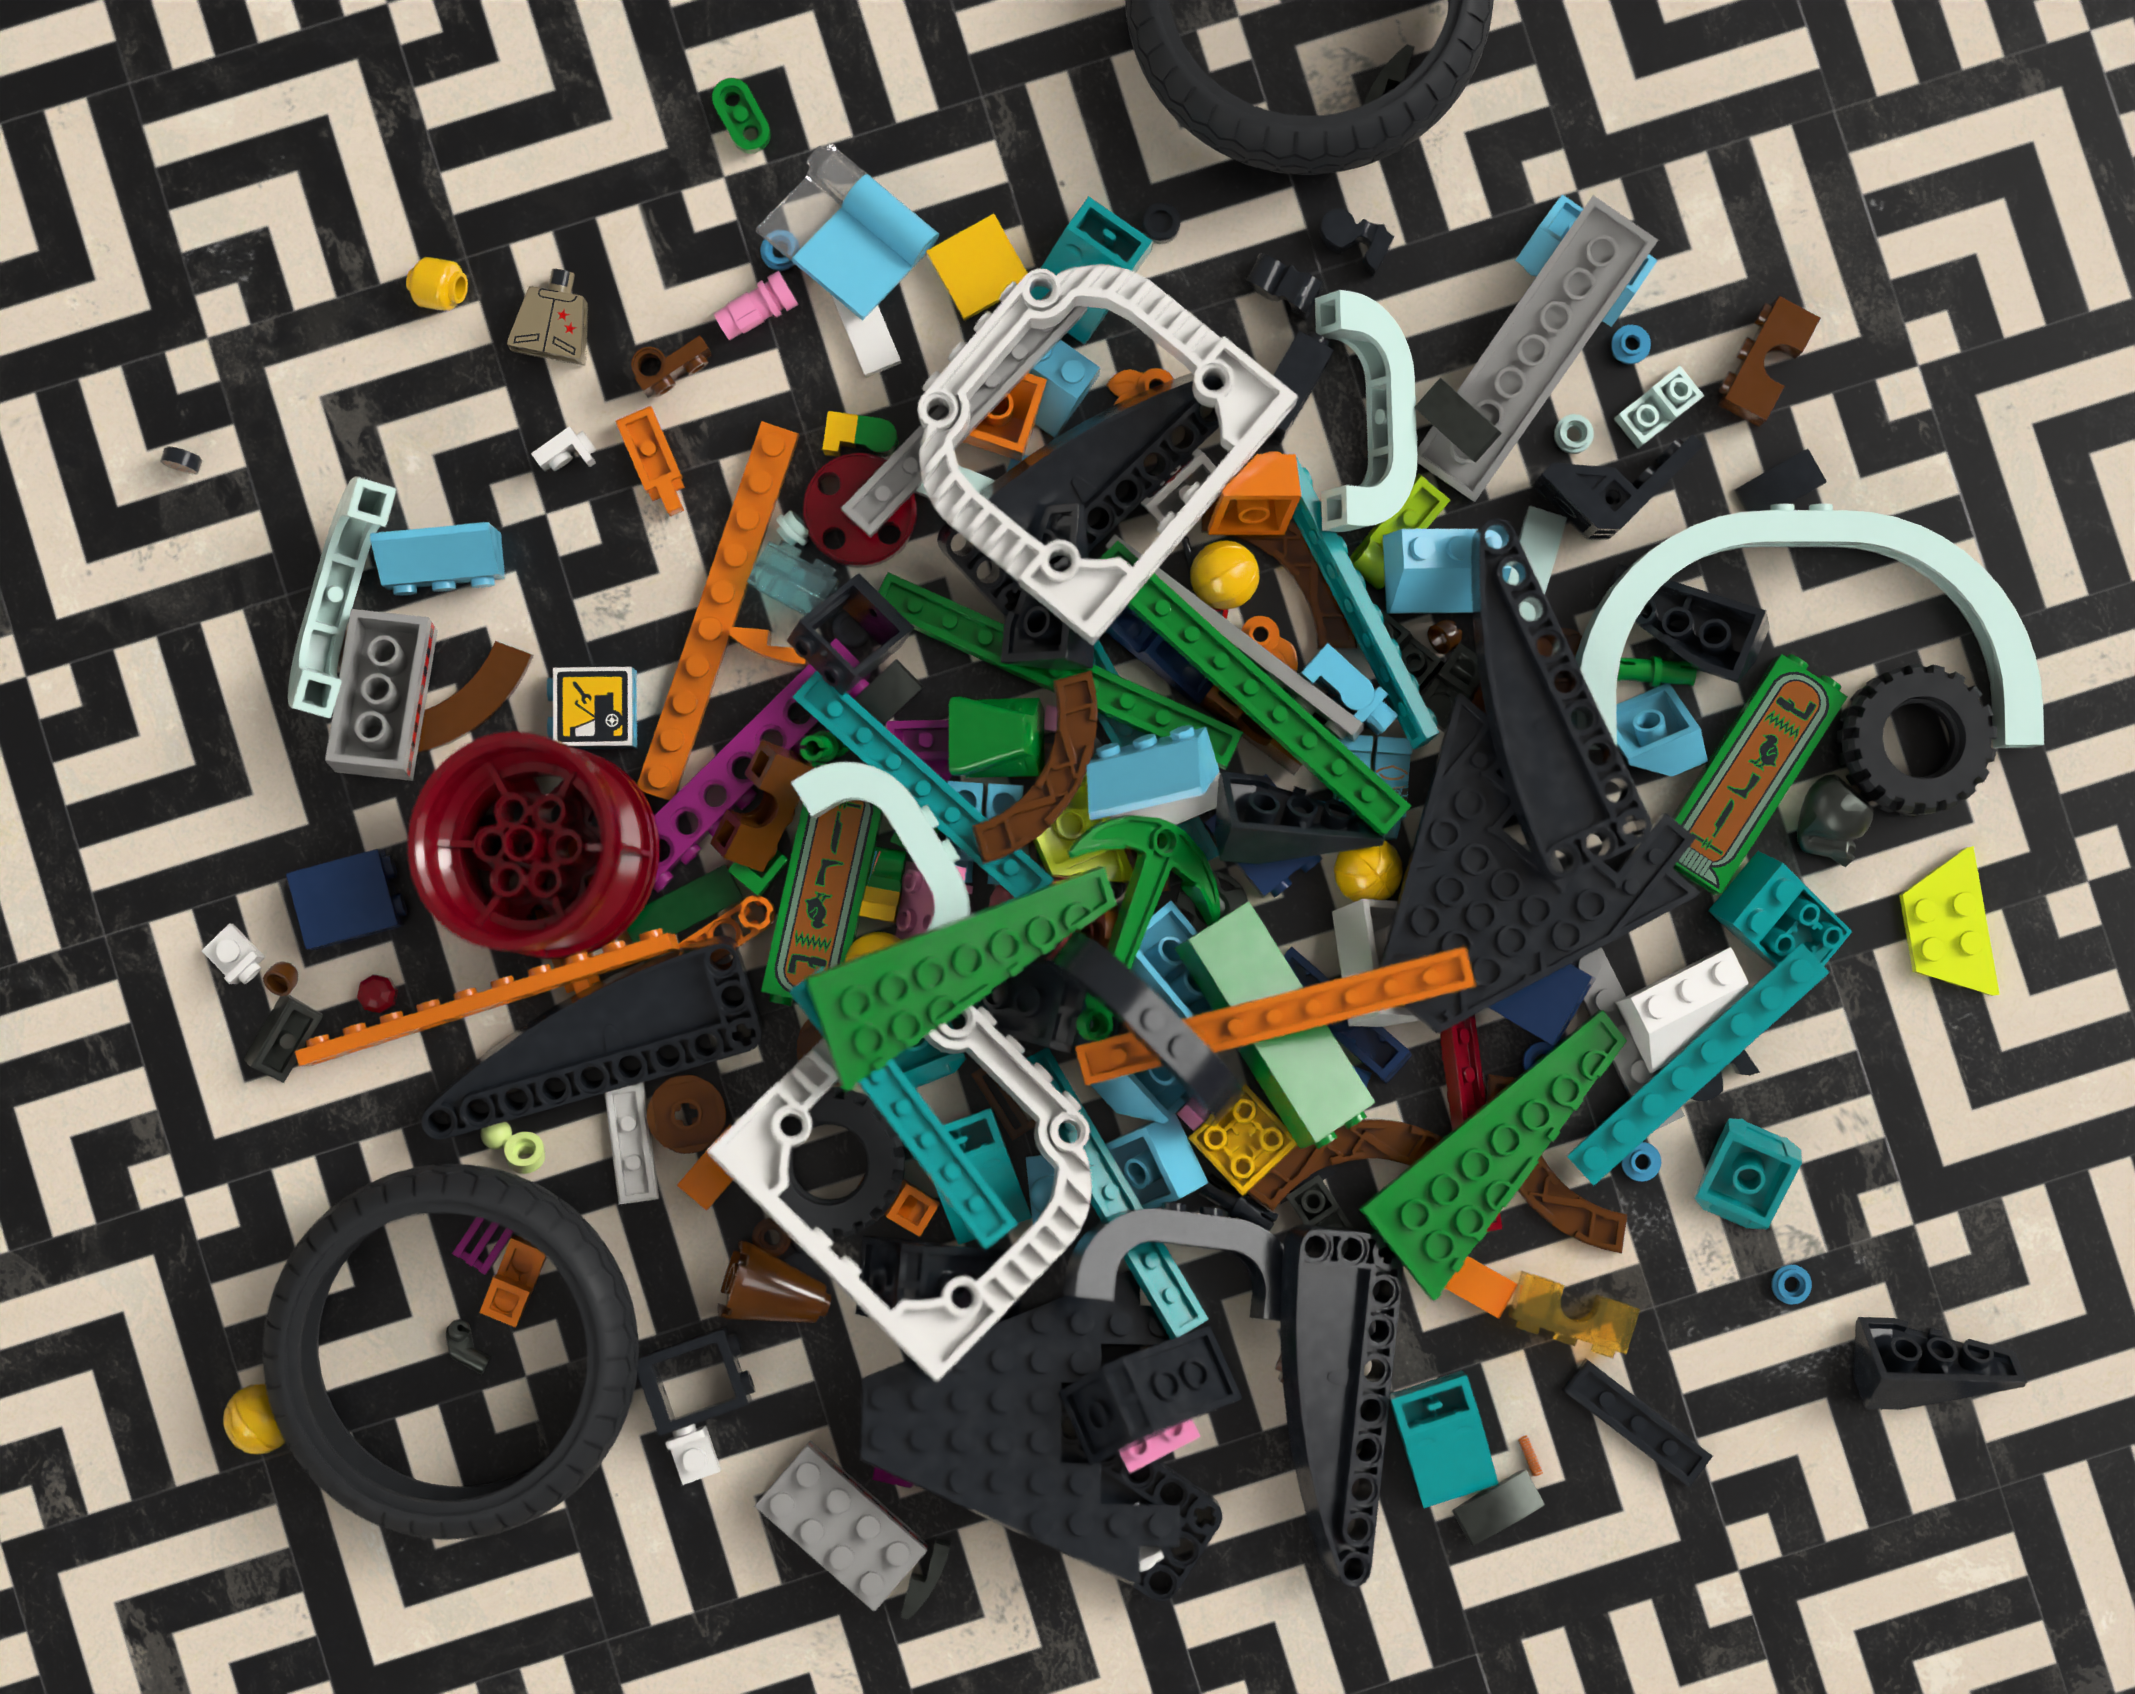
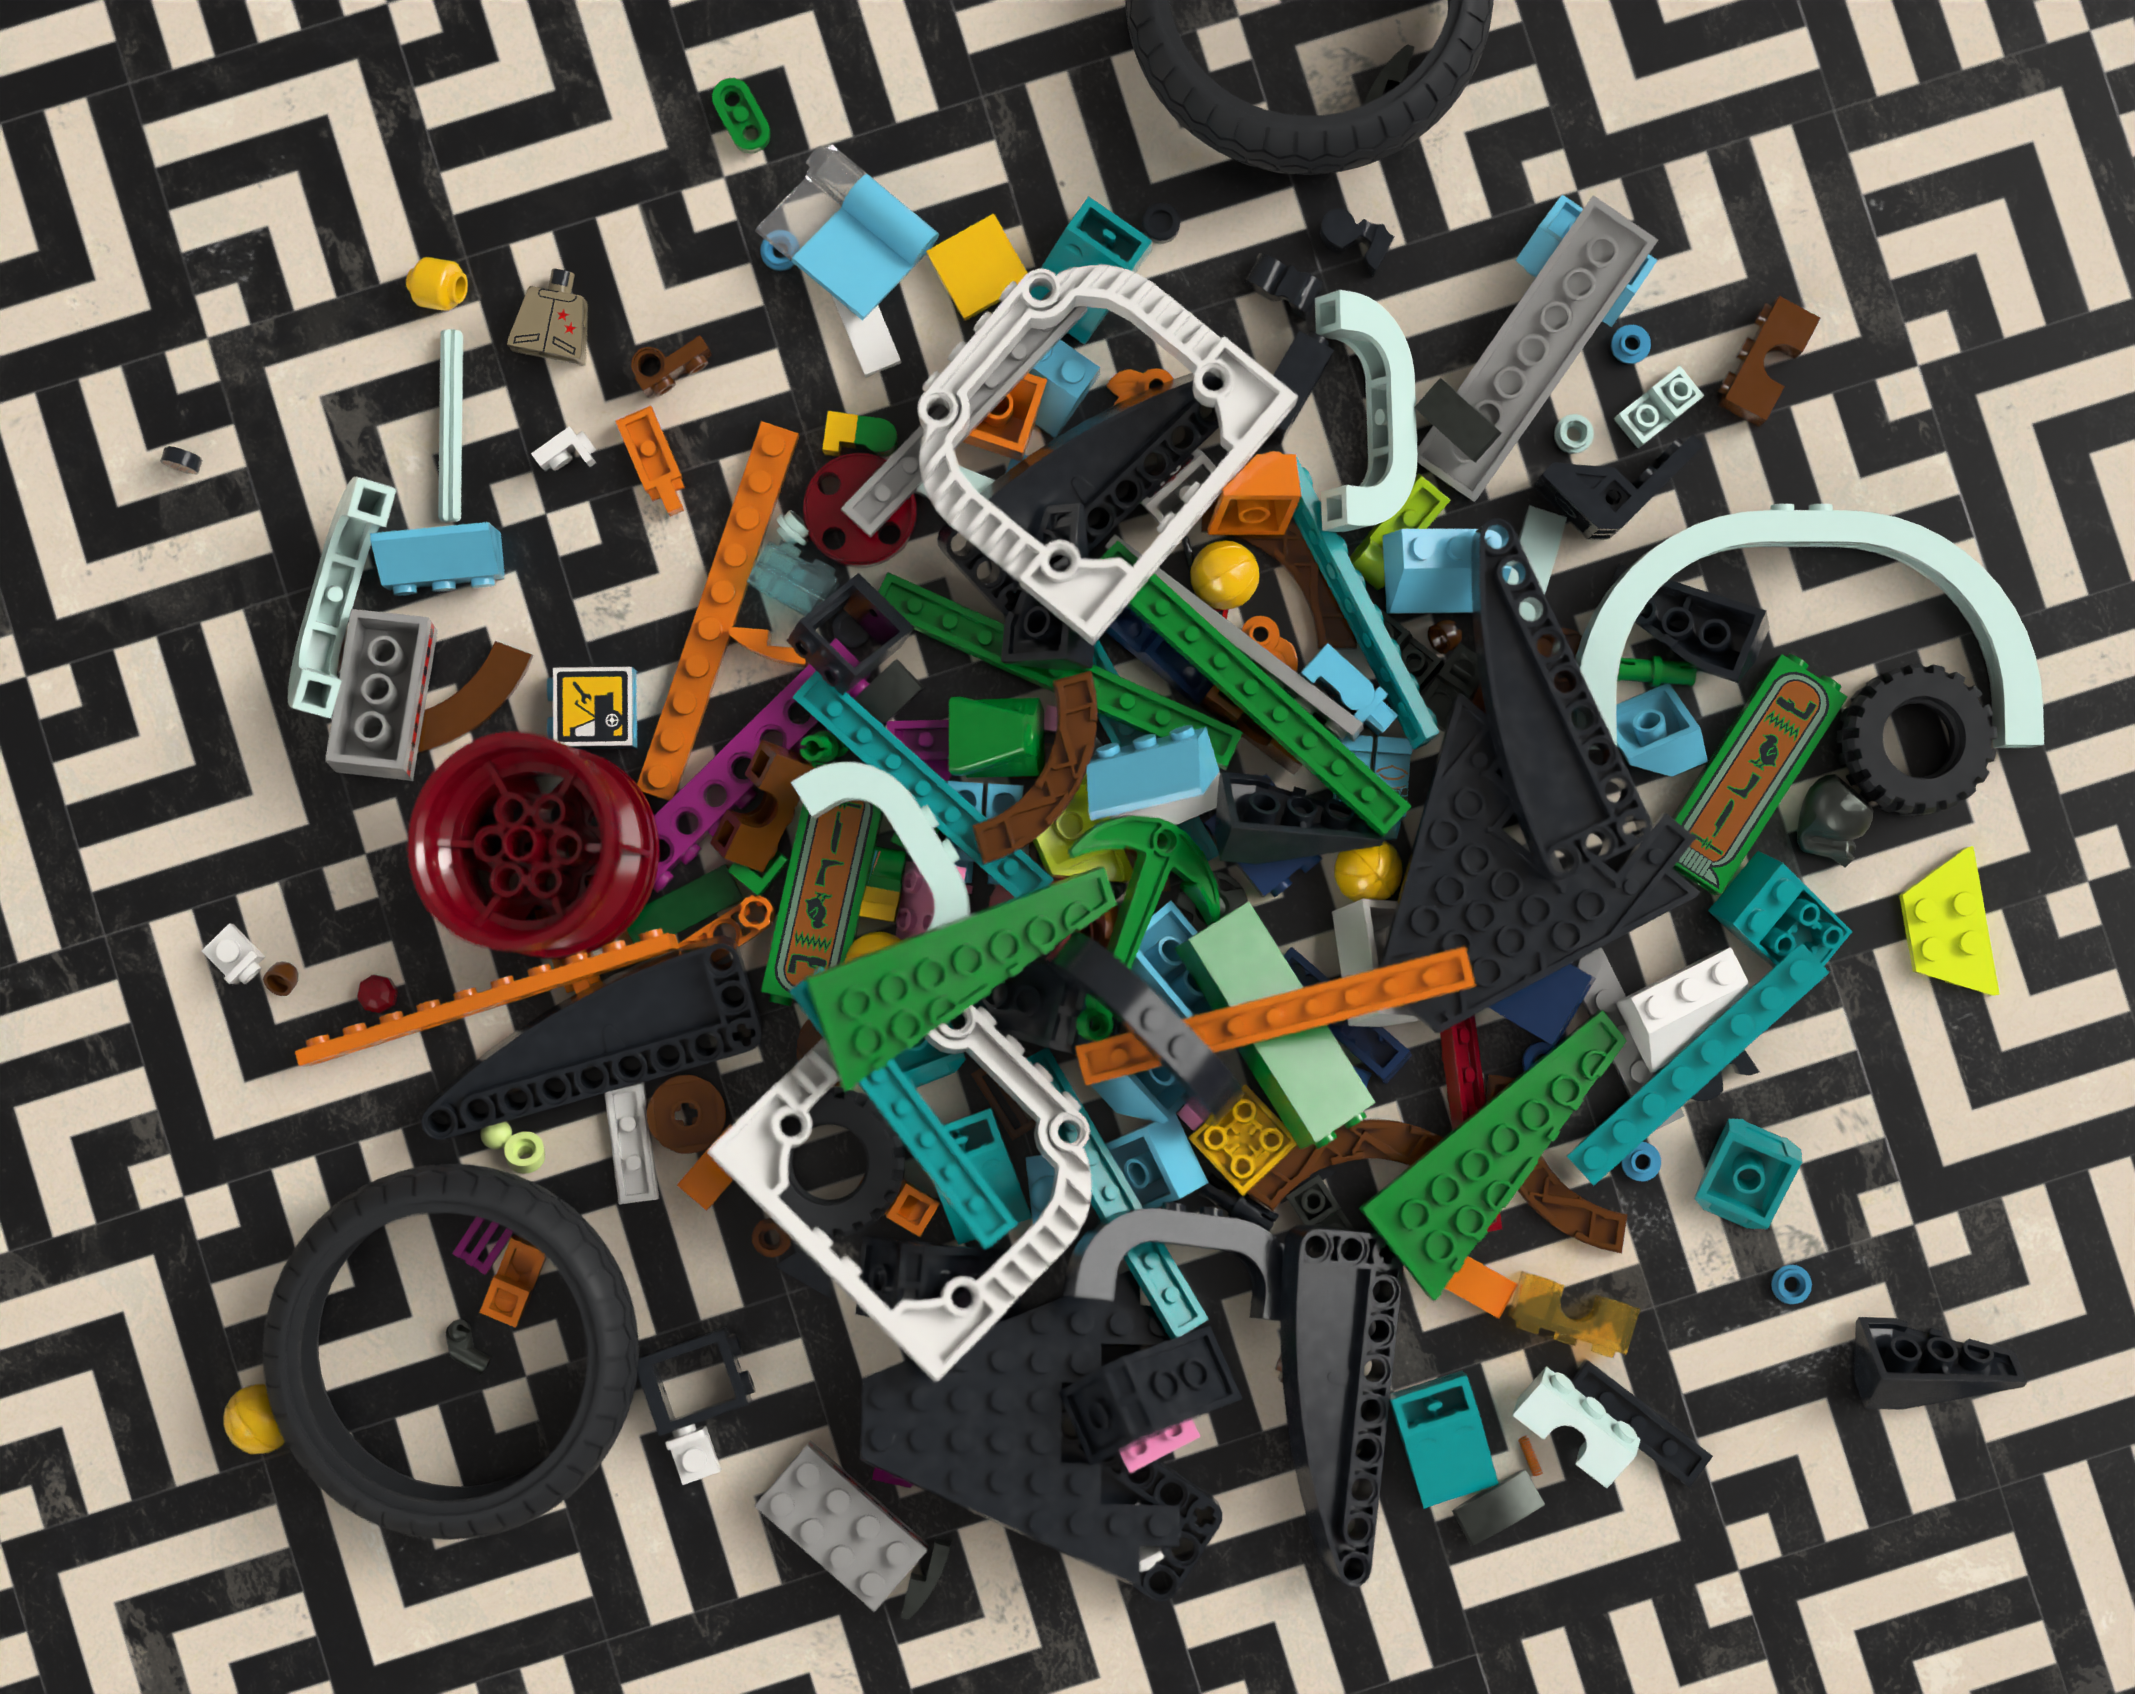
pearl dark grey slope [244,995,323,1083] -> none
dark blue brick [286,849,407,950] -> none
bright pink axle [714,271,798,341] -> none
reddish brown cone [717,1241,831,1323] -> none
black slope [1734,448,1827,512] -> none
none -> light aqua axle [438,329,463,522]
none -> light aqua arch [1513,1366,1640,1488]

